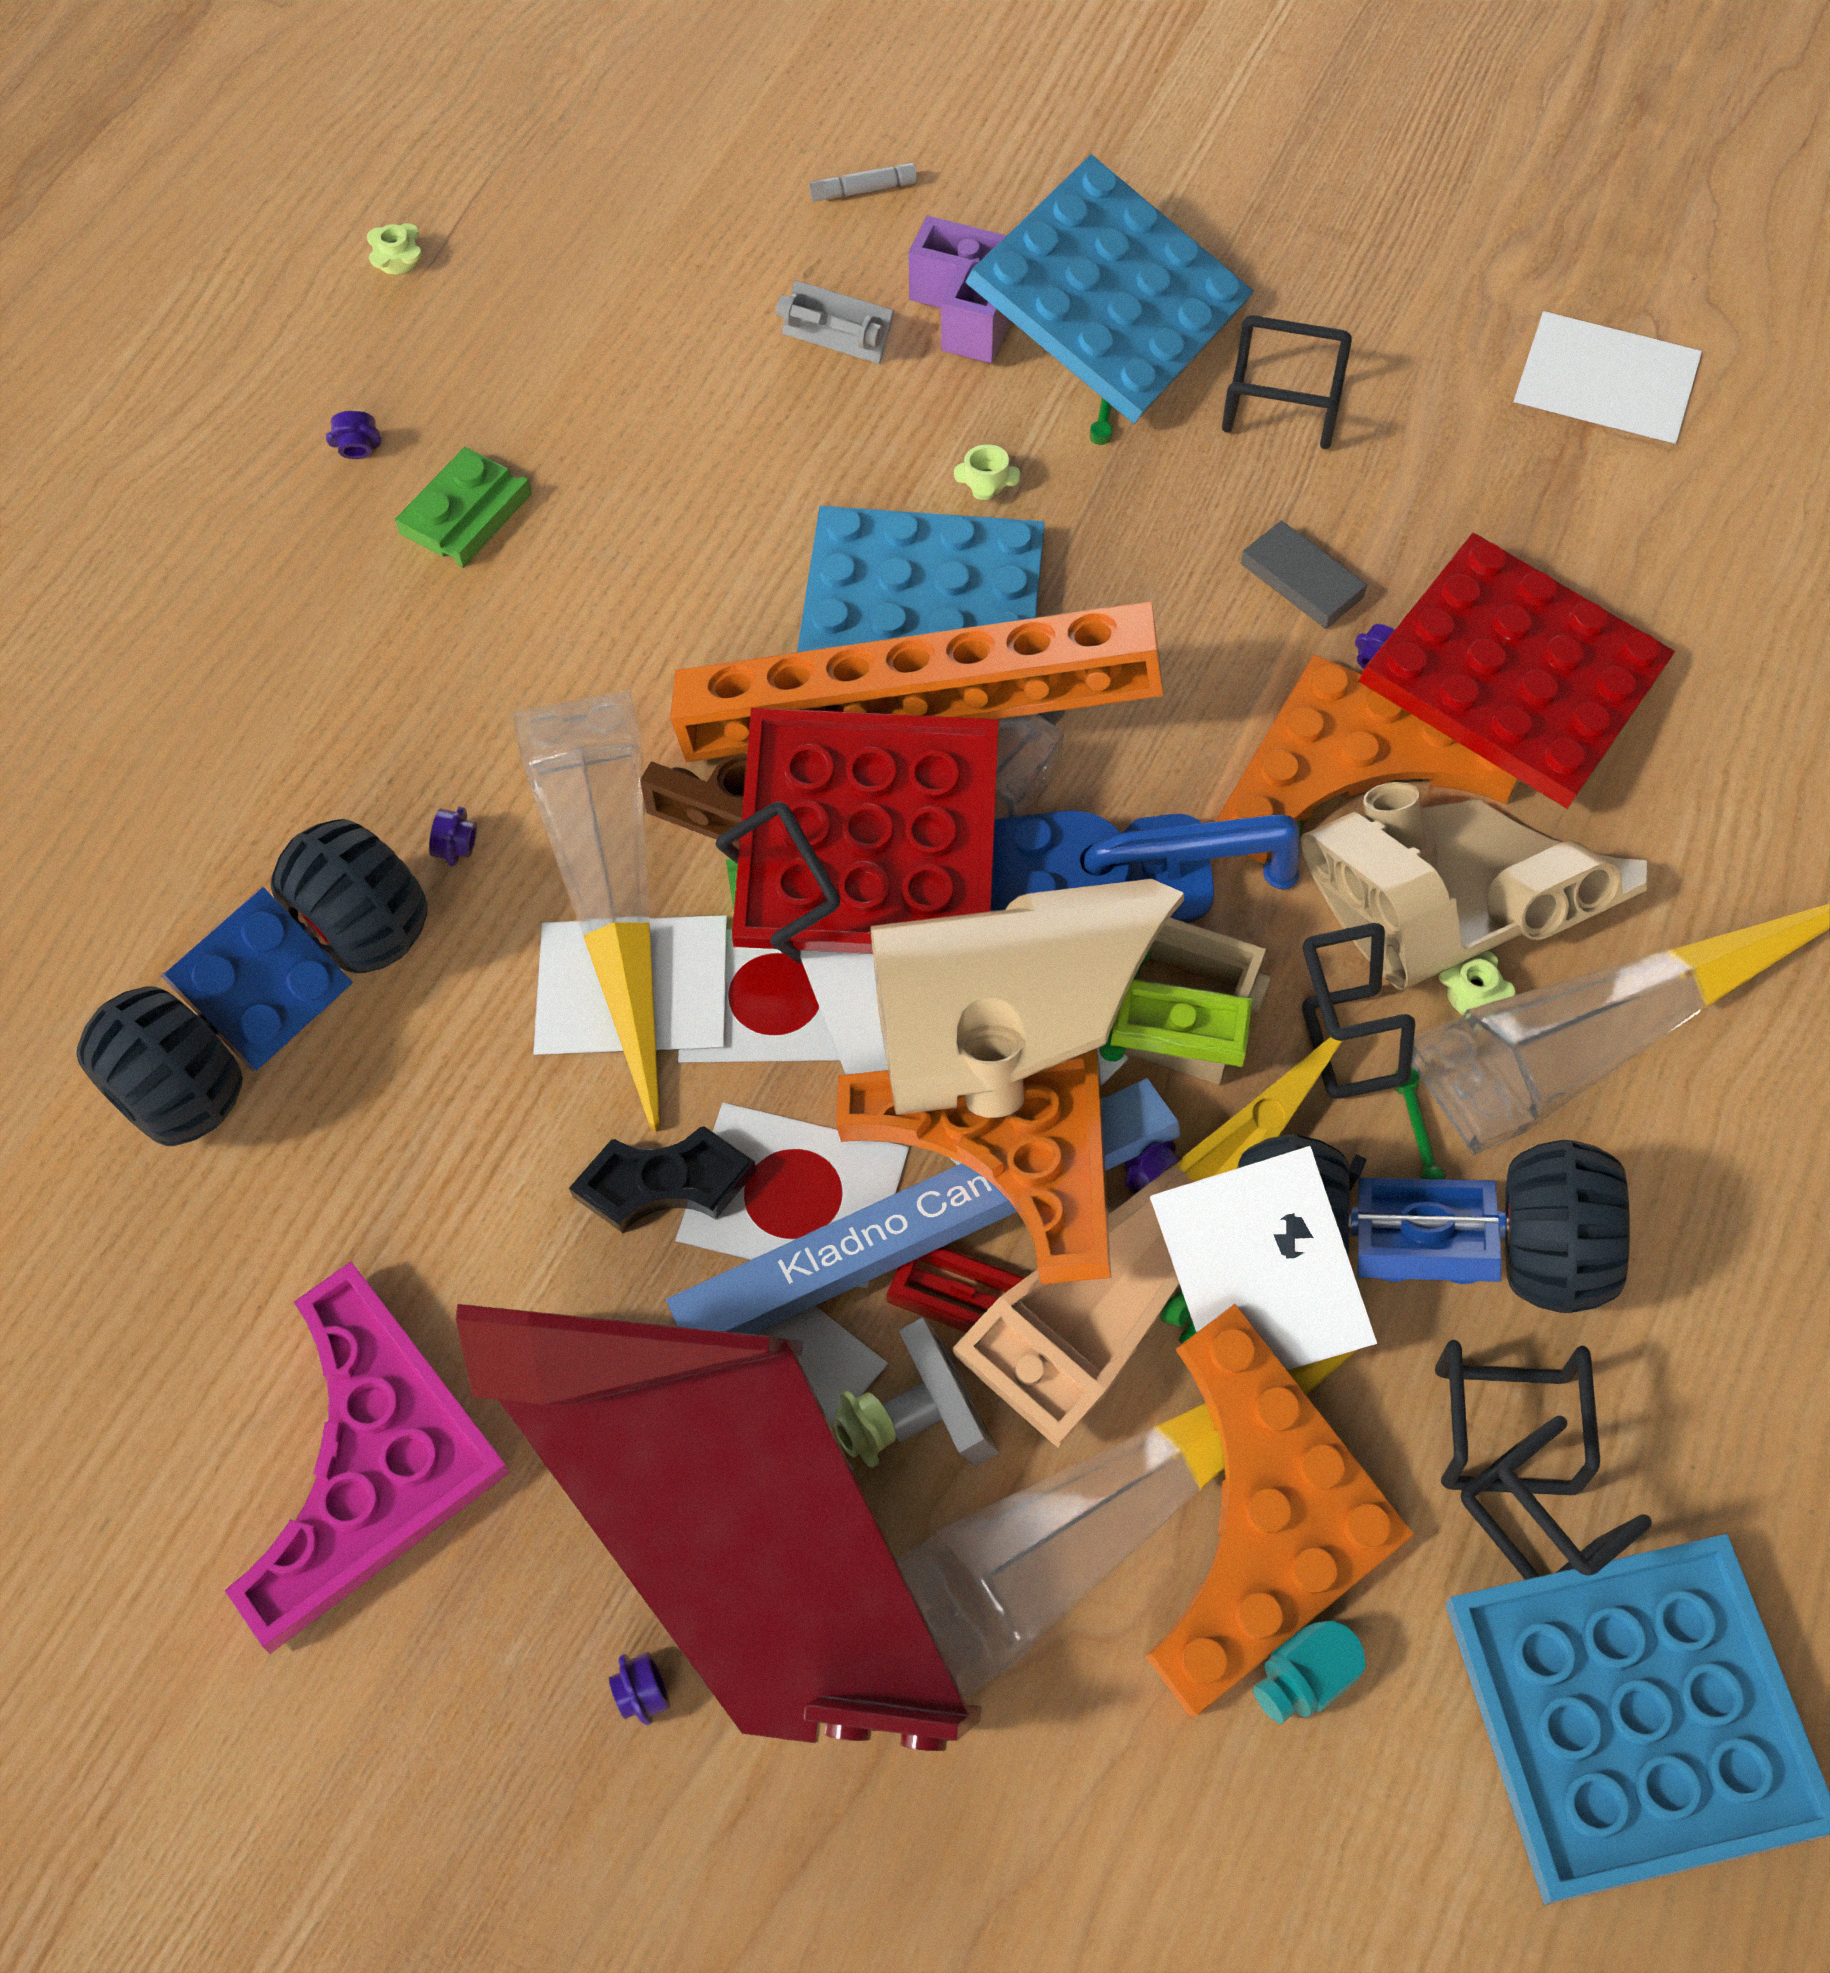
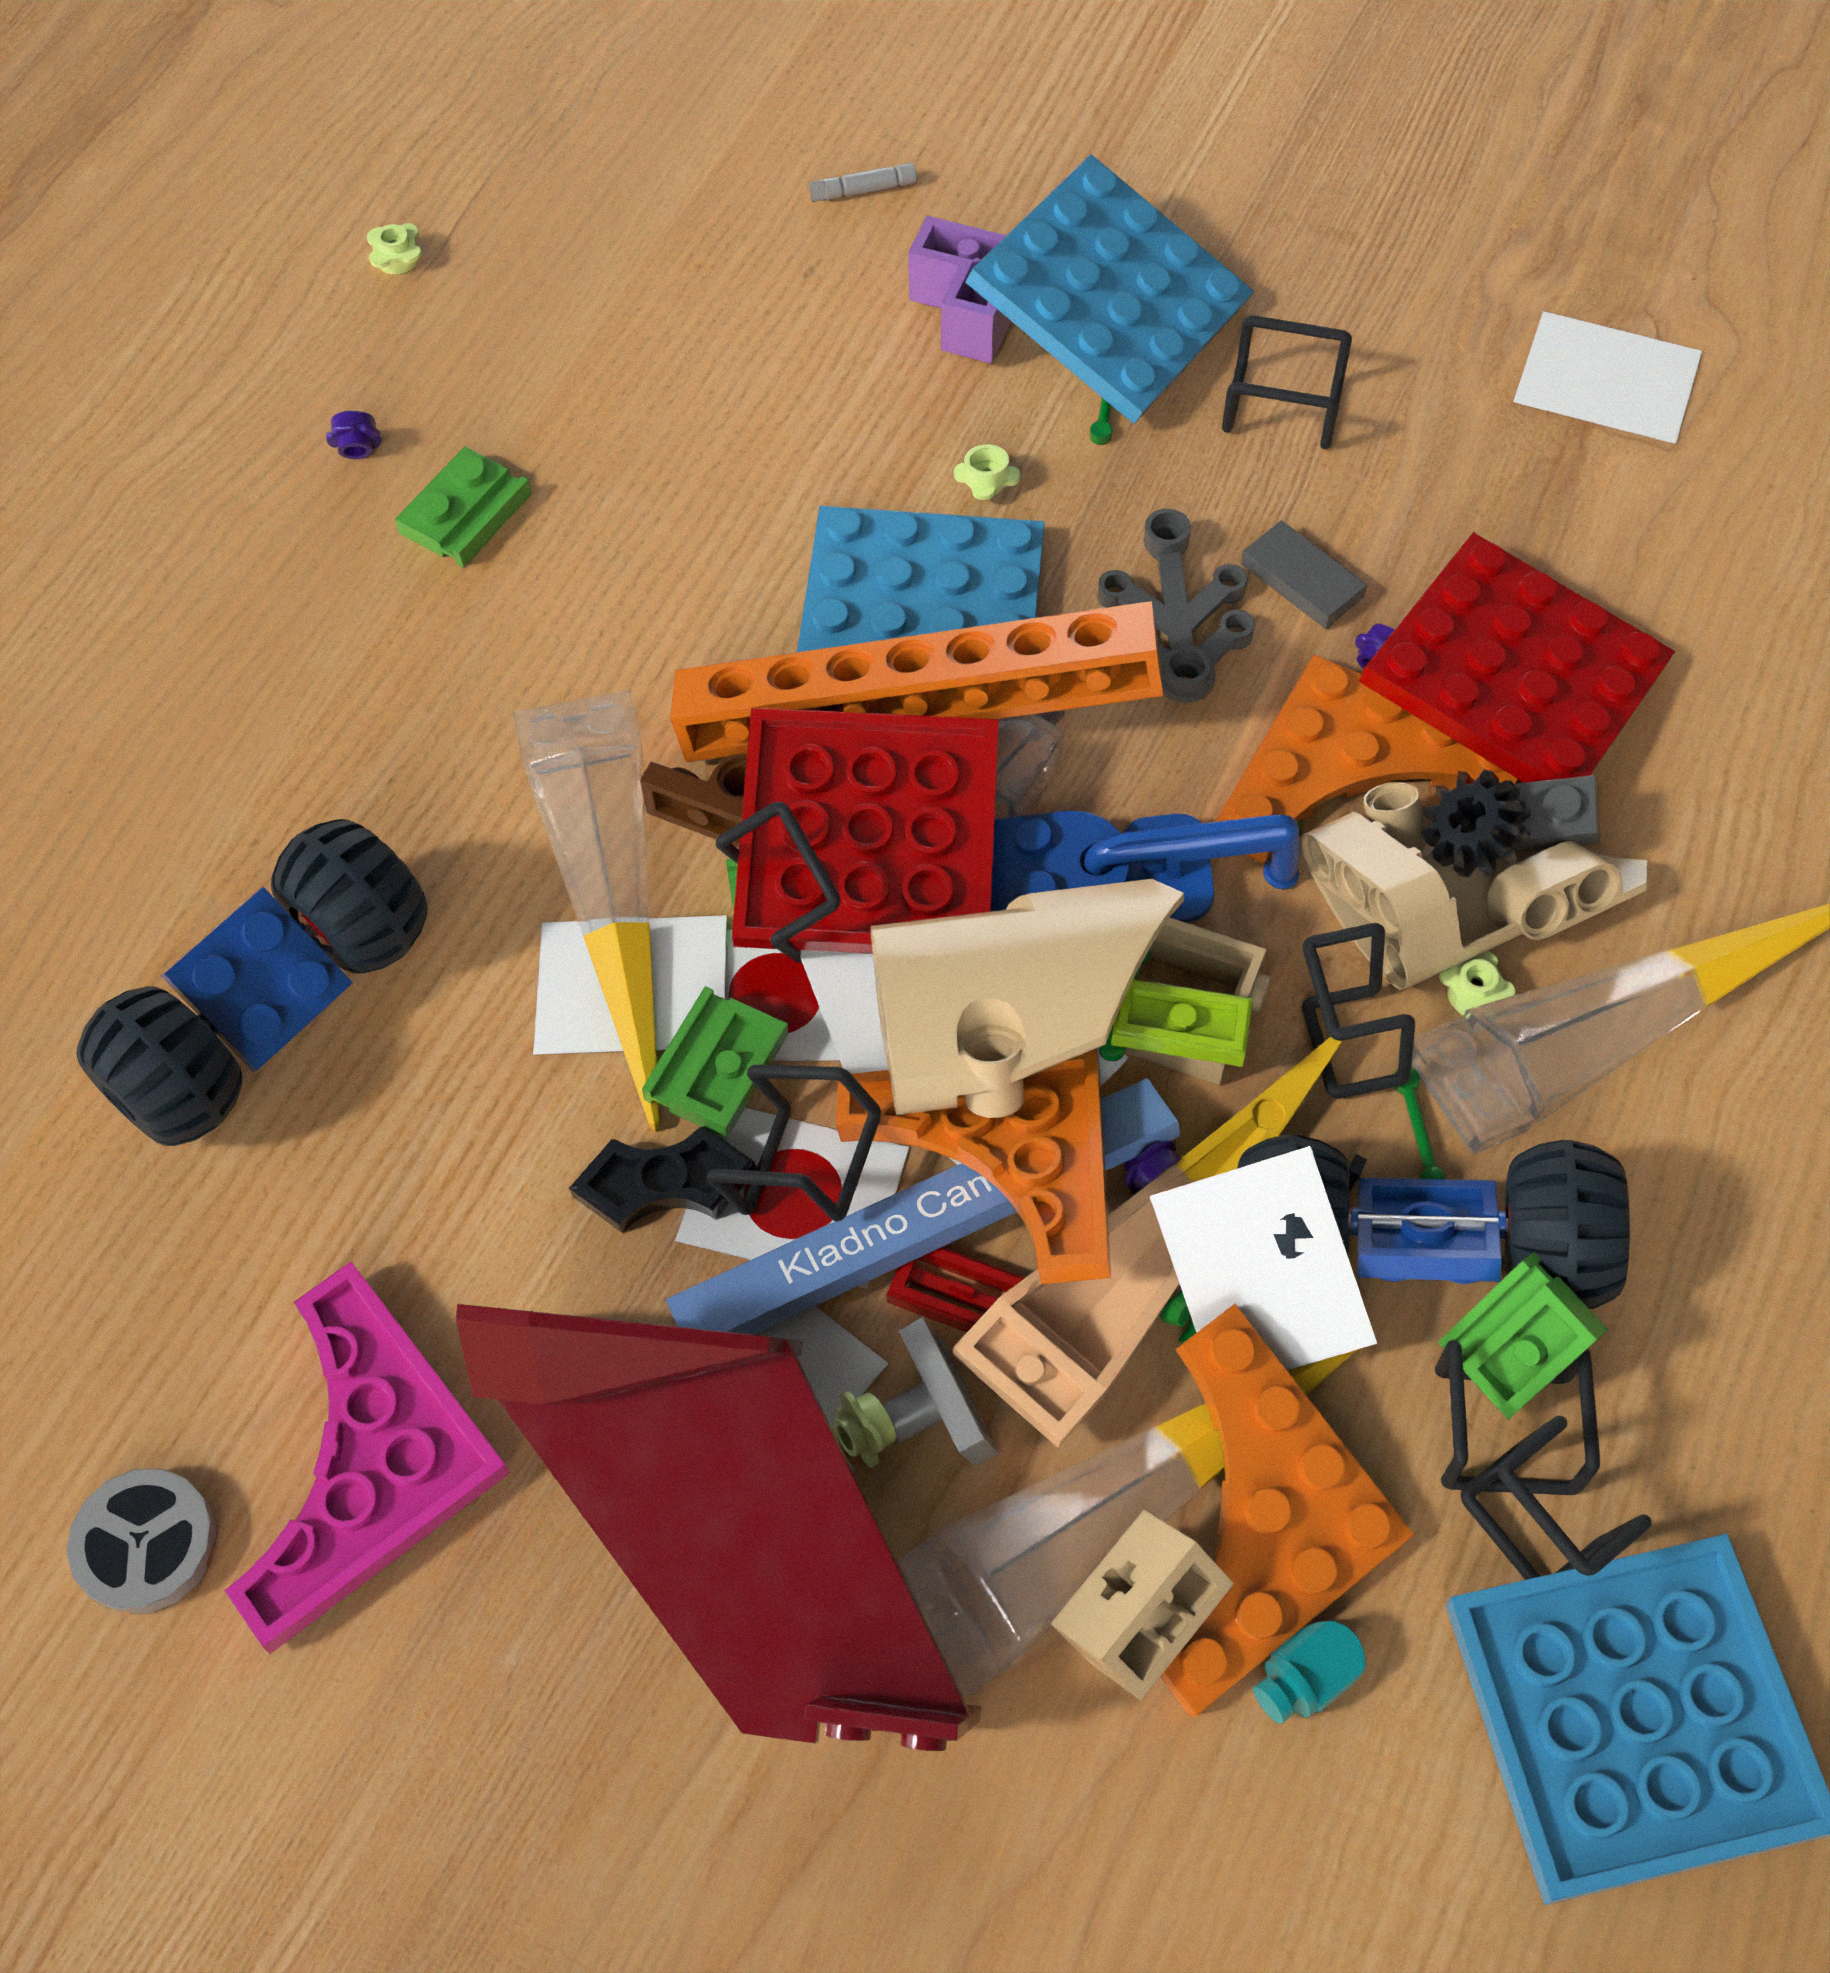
dark purple plate [429,806,477,866] -> none
dark purple plate [609,1652,670,1725] -> none
light grey hinge [776,280,895,364] -> none
none -> light grey tile [66,1469,217,1614]
none -> bright green plate [642,986,788,1139]
none -> black piece [707,1065,881,1222]
none -> tan brick [1051,1510,1234,1701]
none -> dark grey plant [1097,509,1255,703]
none -> black gear [1421,769,1532,878]
none -> bright green plate [1438,1252,1609,1420]
none -> dark grey plate [1470,775,1600,851]

